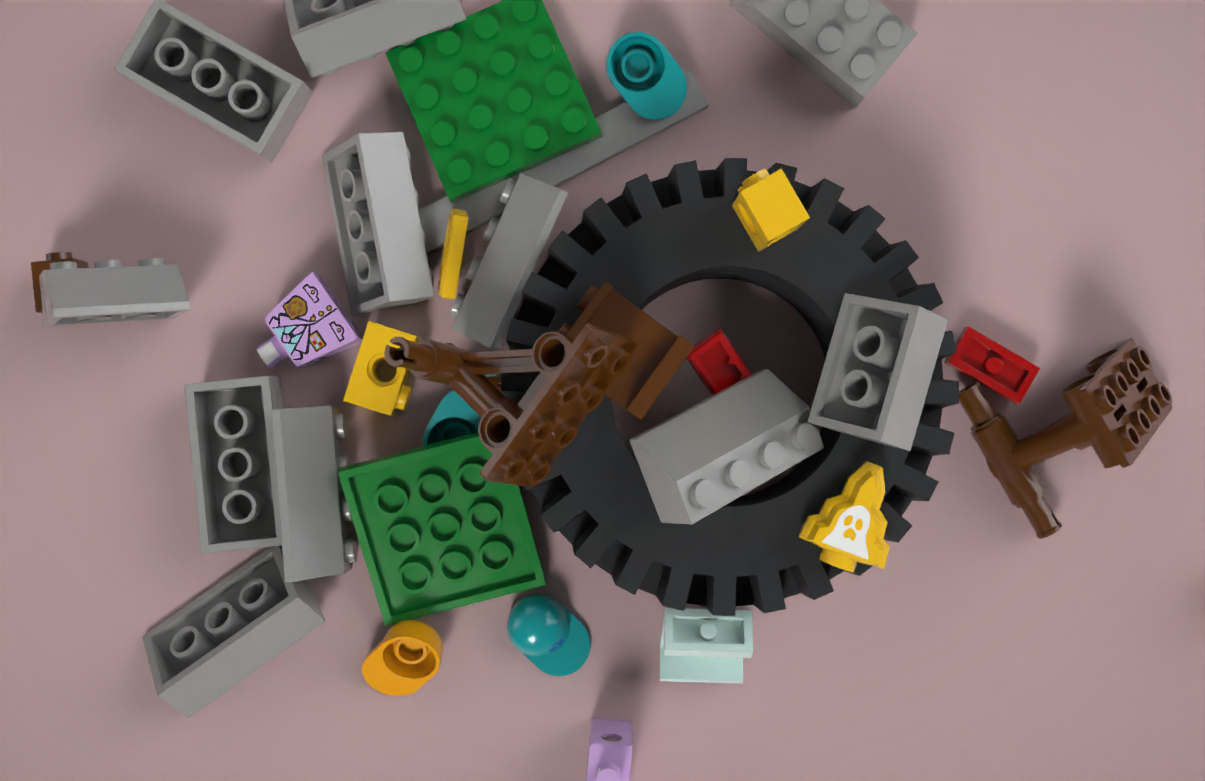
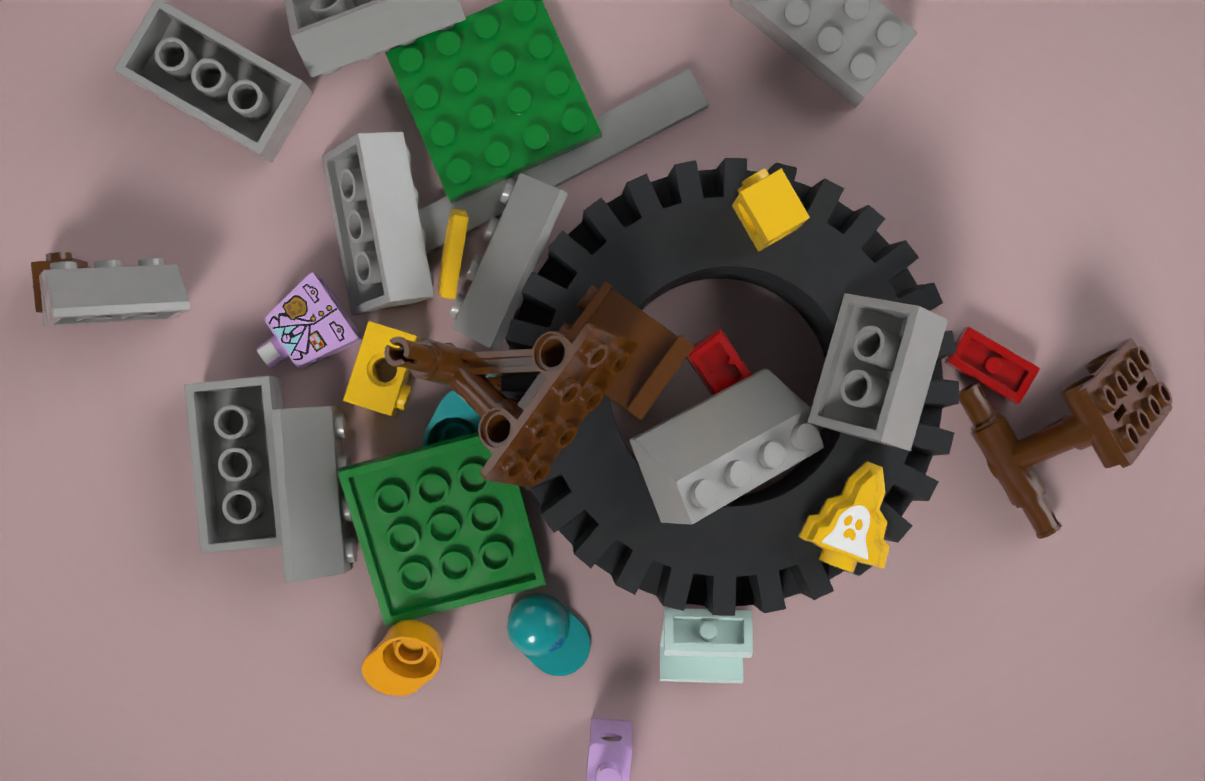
light grey slope [142,546,325,718] -> none
teal cap [605,32,687,120] -> none

